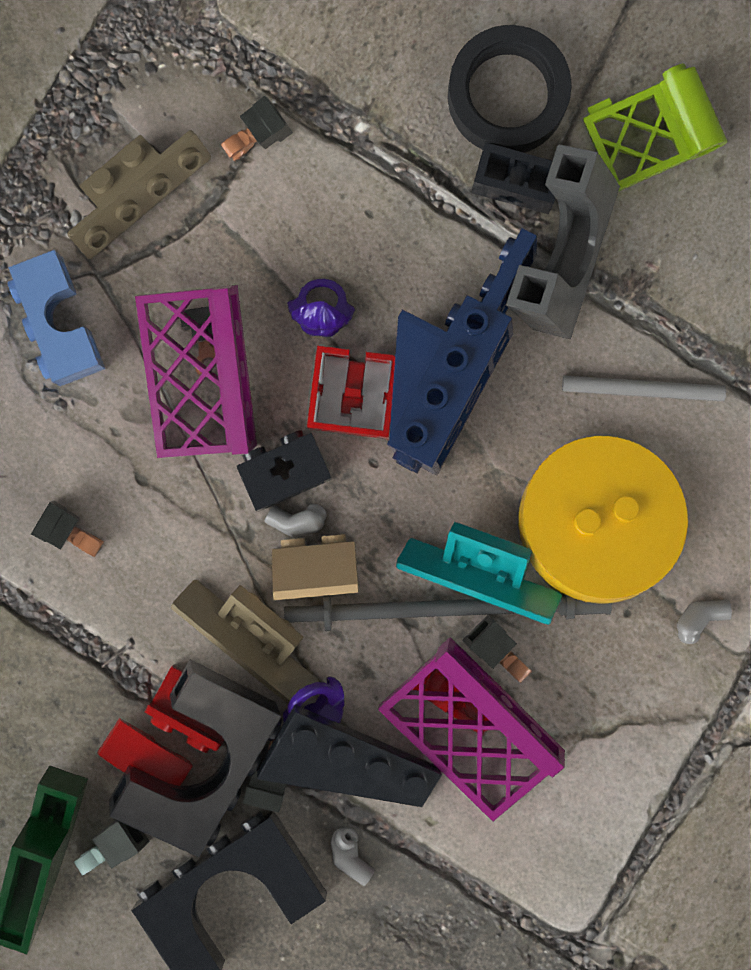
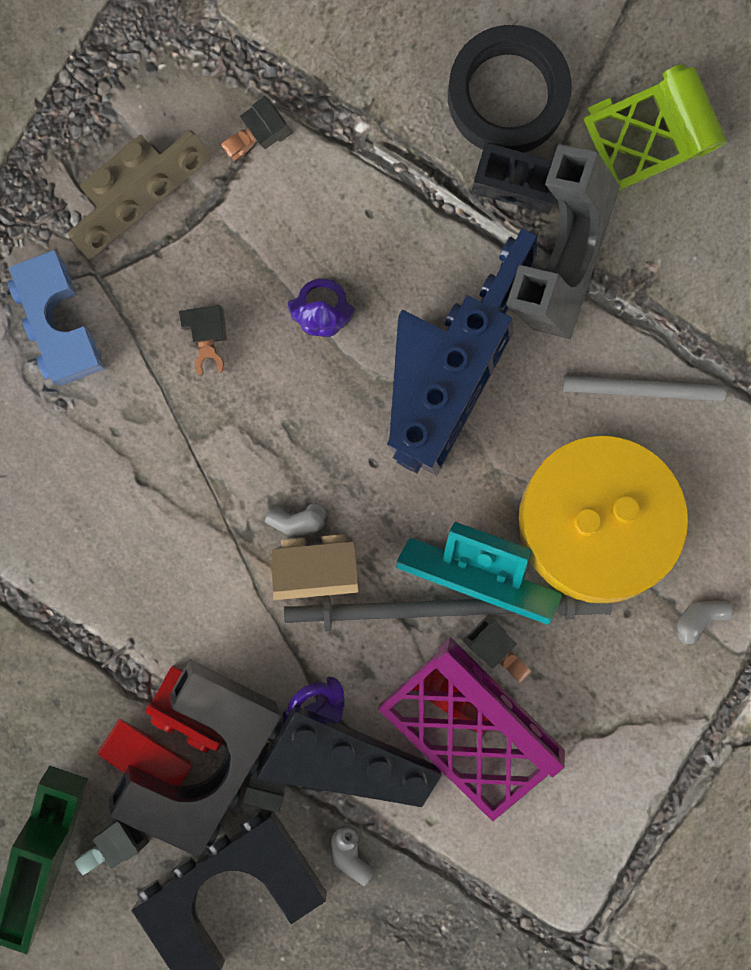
pearl dark grey piece [31,500,104,557] -> none
magenta fence [135,285,257,458] -> none
dark tan bracket [171,580,319,706] -> none
black brick [236,430,333,512] -> none
piece [307,346,395,440] -> none

